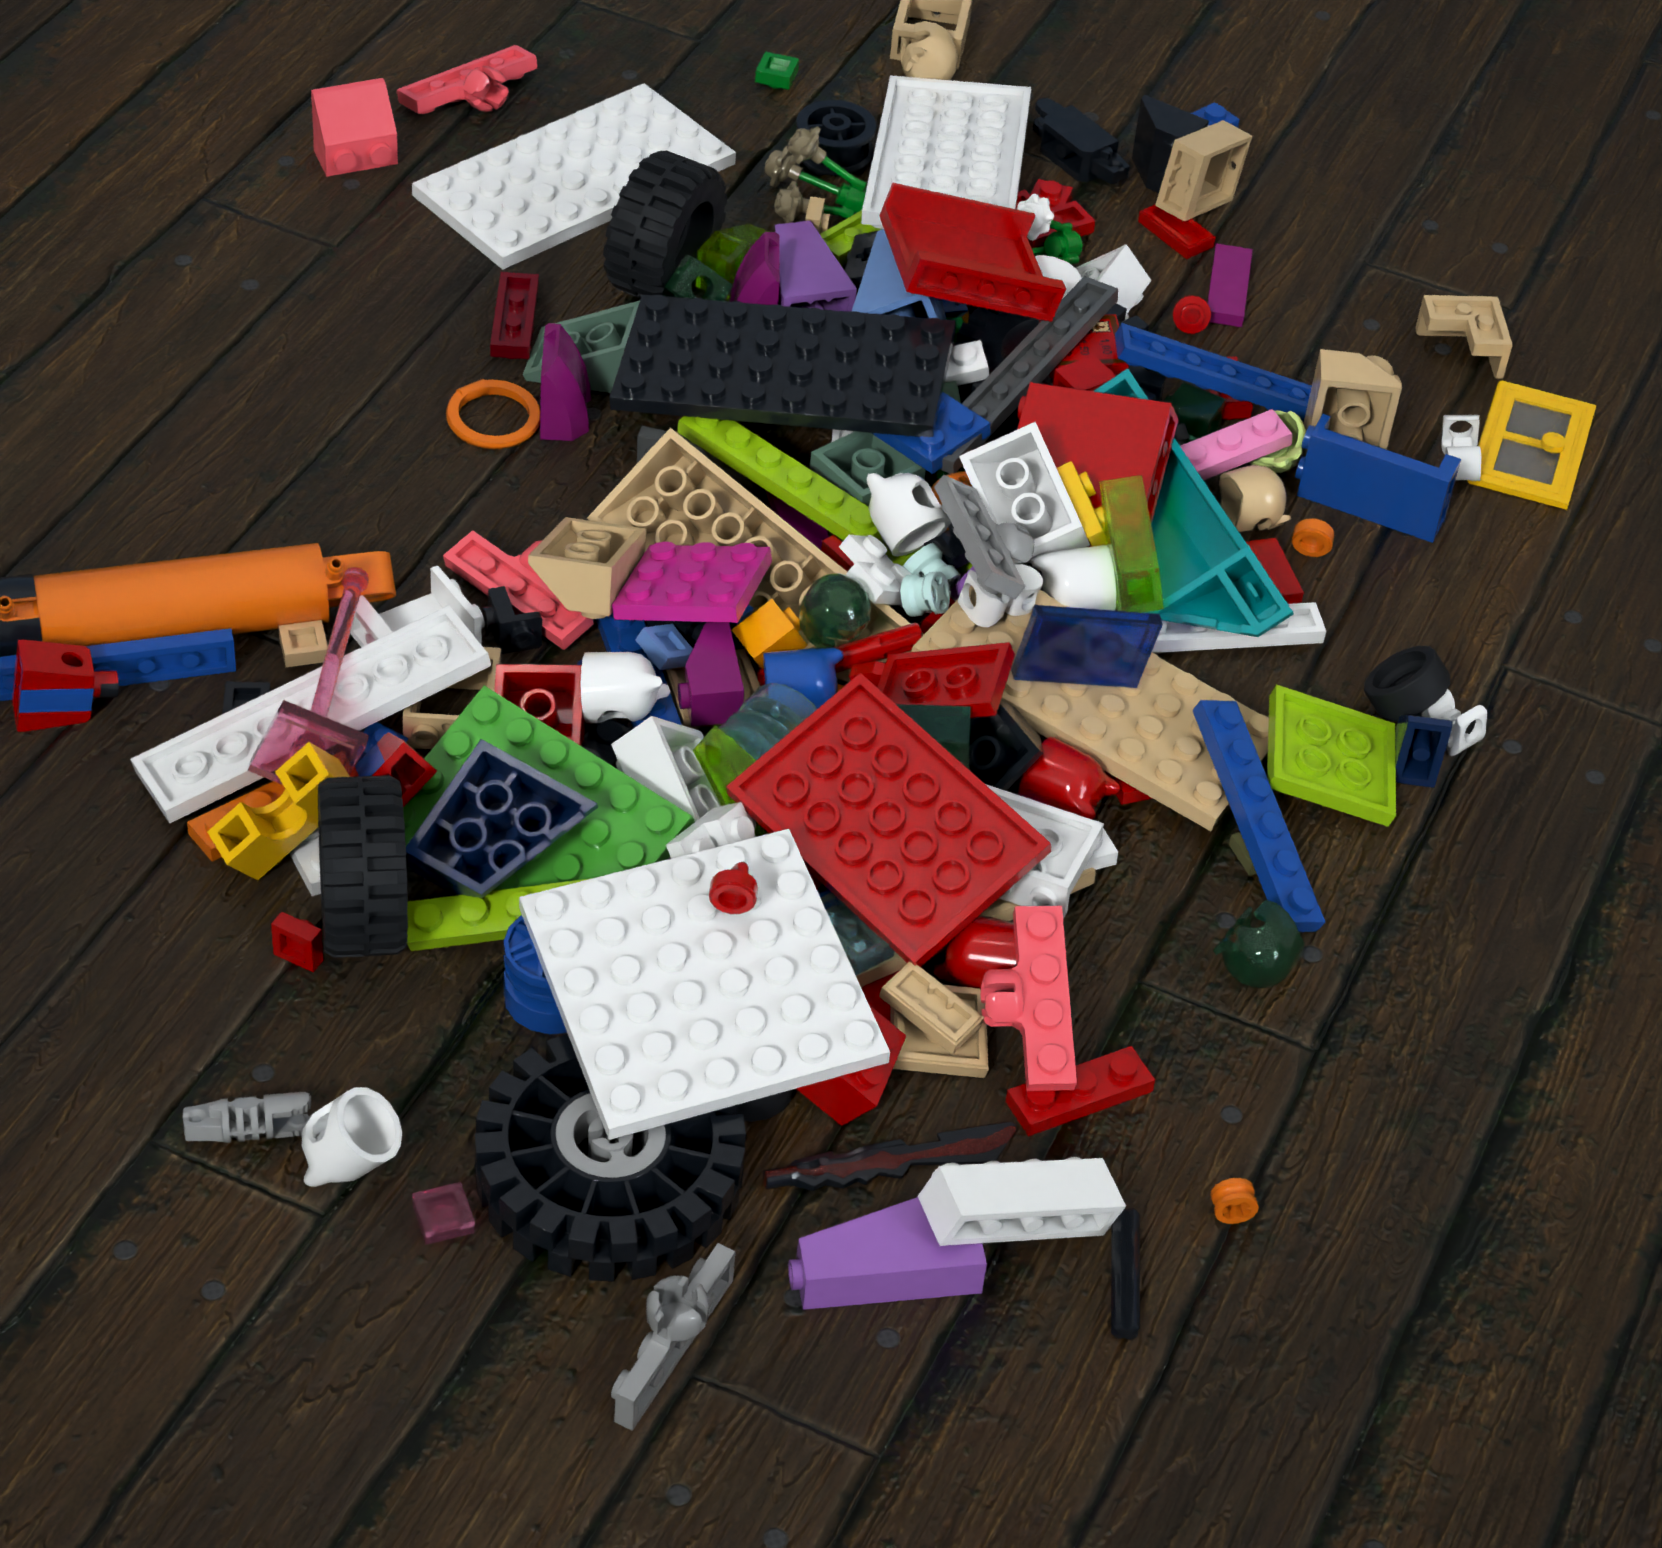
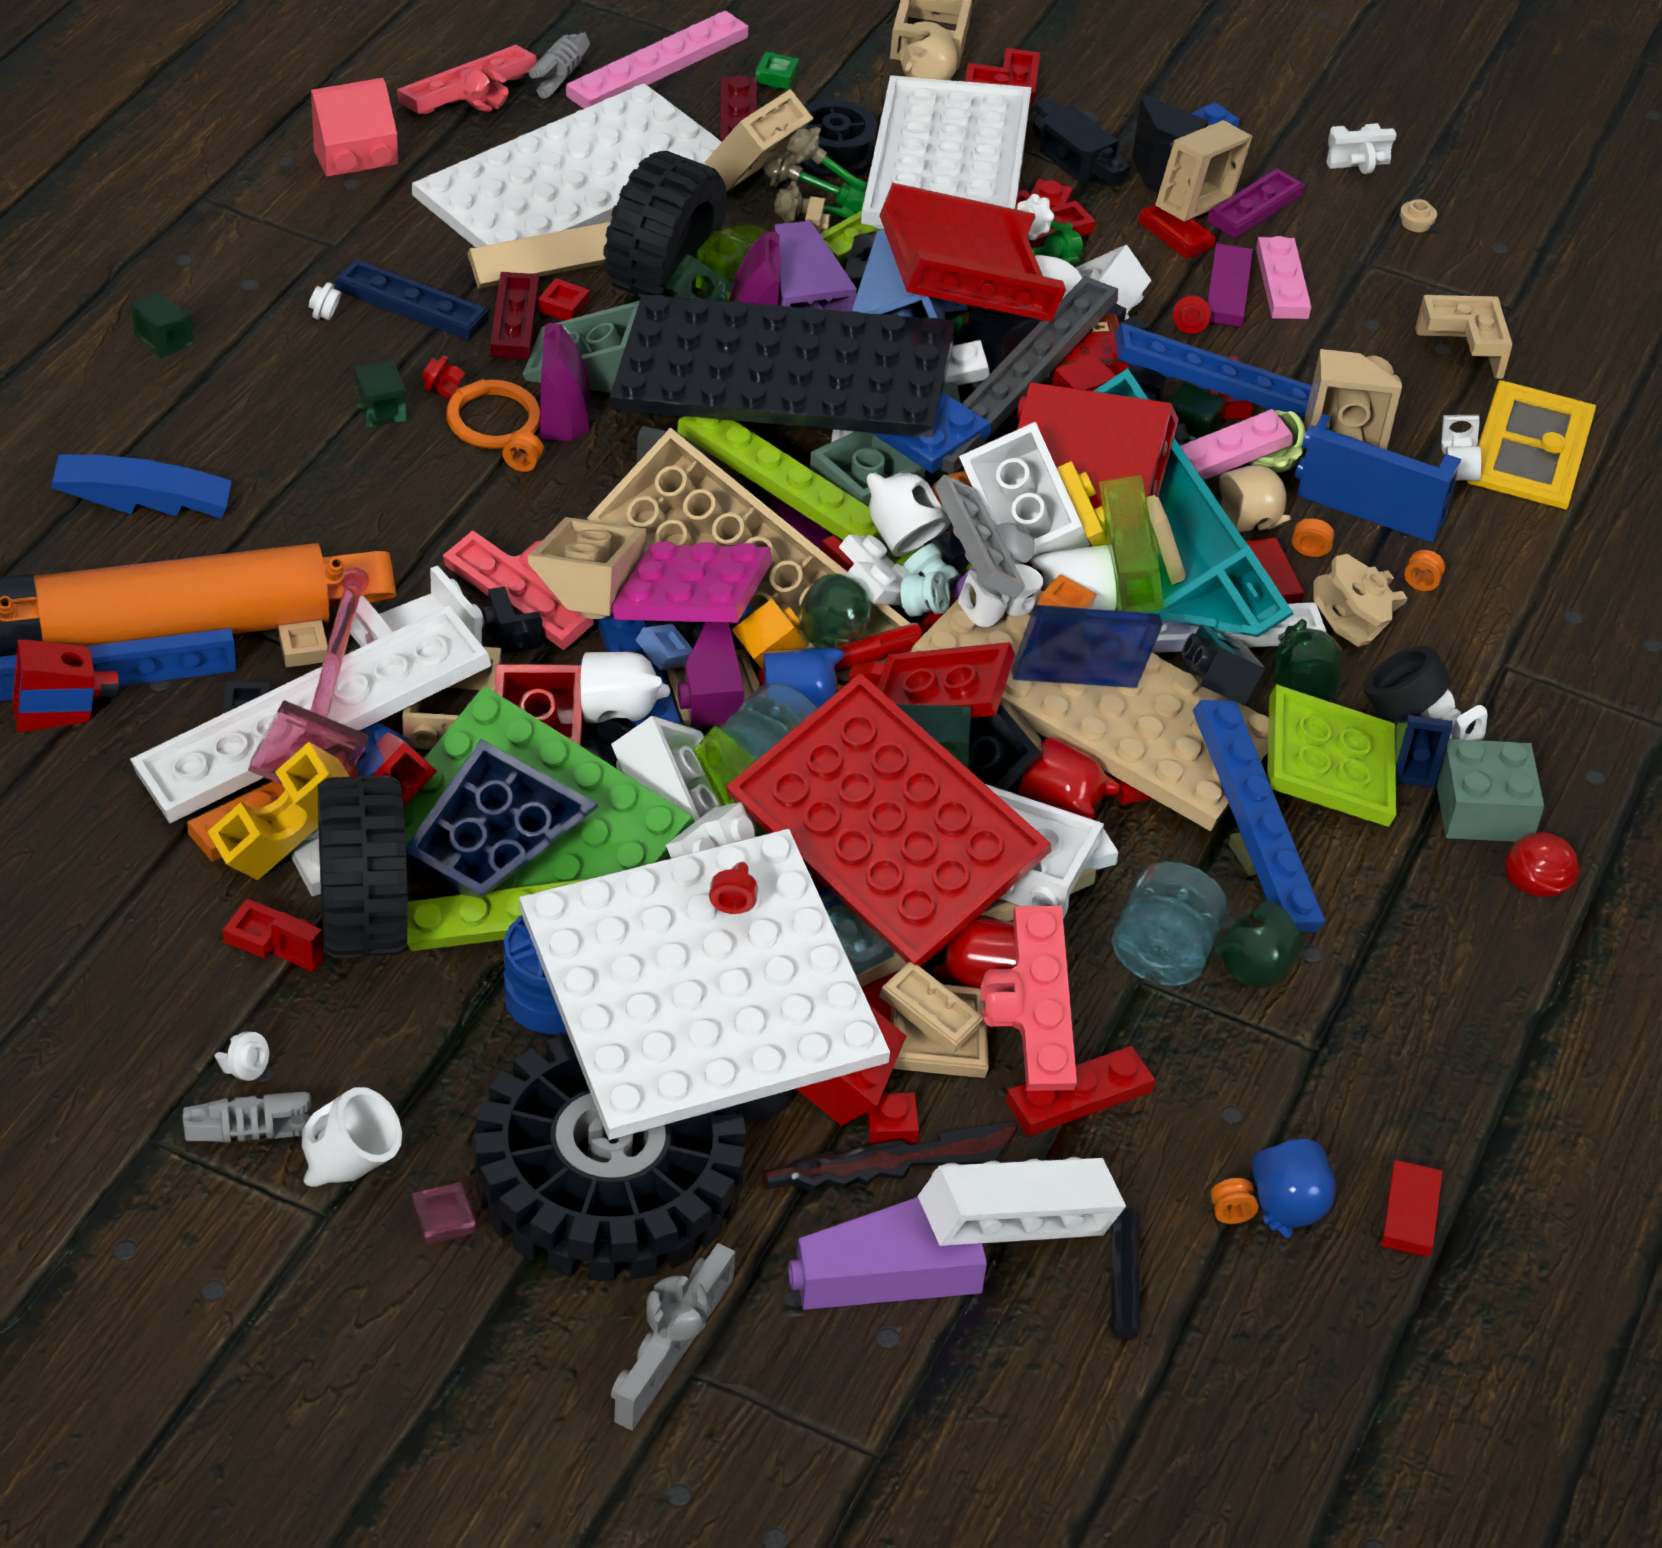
none -> blue slope [50,454,232,519]
none -> clear green brick [131,292,194,358]
none -> white plate [214,1031,269,1081]
none -> red plate [222,899,281,959]
none -> white plate [308,282,341,320]
none -> dark blue tile [335,259,489,341]
none -> clear green brick [354,360,406,427]
none -> red plate [421,355,465,399]
none -> tan tile [468,221,611,289]
none -> orange bush [503,430,543,472]
none -> light grey hinge [528,32,590,99]
none -> red plate [538,278,590,321]
none -> bright pink plate [566,11,749,109]
none -> tan window [705,89,813,191]
none -> dark red plate [720,75,757,141]
none -> red plate [866,1093,919,1144]
none -> red plate [965,48,1040,104]
none -> orange plate [1037,574,1097,622]
none -> clear light blue wheel [1111,861,1228,986]
none -> tan plate [1141,495,1186,585]
none -> black brick [1181,624,1265,706]
none -> magenta tile [1207,168,1304,238]
none -> blue helmet [1251,1139,1336,1238]
none -> bright pink plate [1256,236,1311,319]
none -> clear green helmet [1273,619,1343,701]
none -> tan hinge [1314,554,1408,647]
none -> white hips [1326,123,1397,174]
none -> red tile [1381,1160,1443,1257]
none -> tan plate [1400,199,1437,232]
none -> orange bush [1404,550,1445,591]
none -> sand green brick [1436,739,1544,842]
none -> red piece [1505,832,1580,897]

